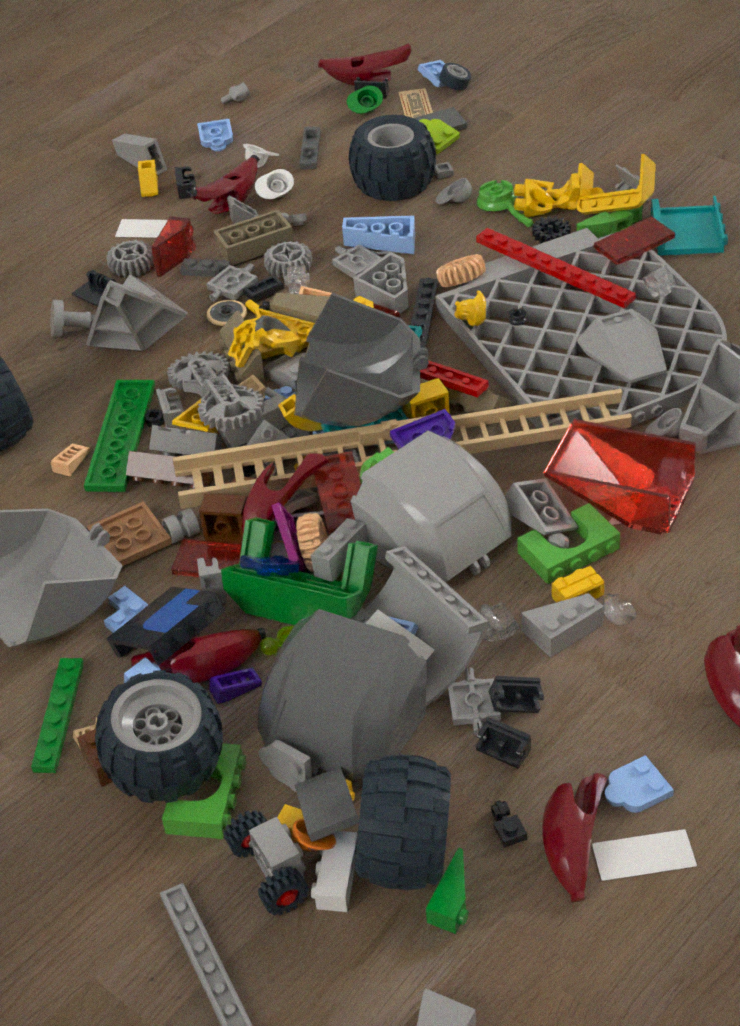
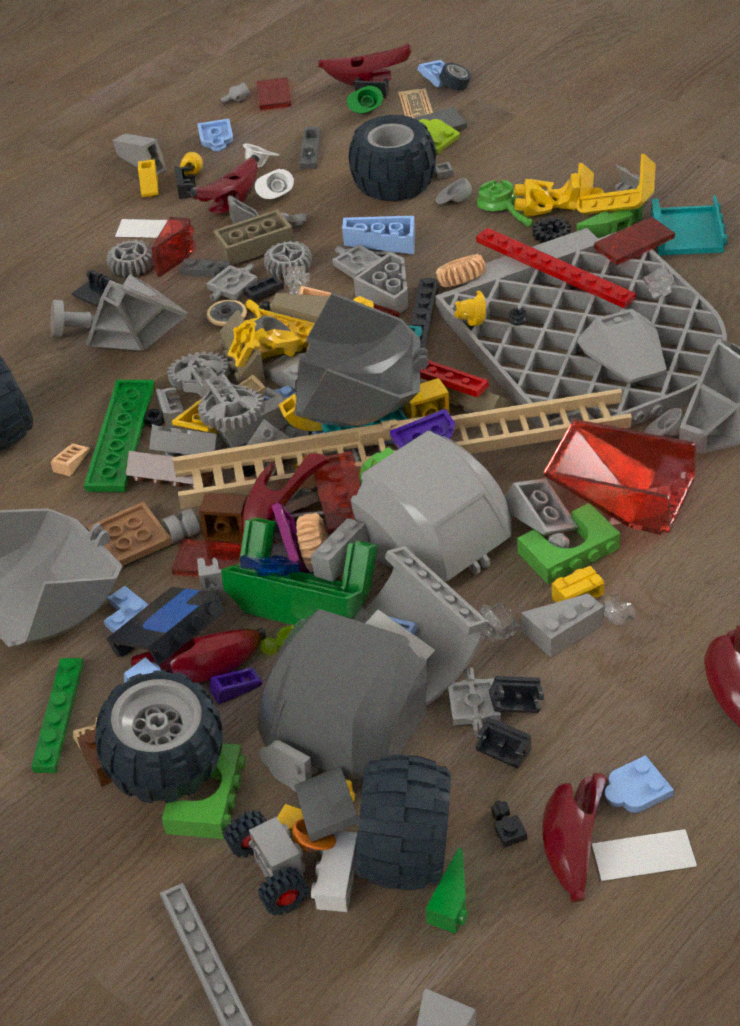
none -> yellow head [180,152,203,176]
none -> clear red tile [257,77,291,110]

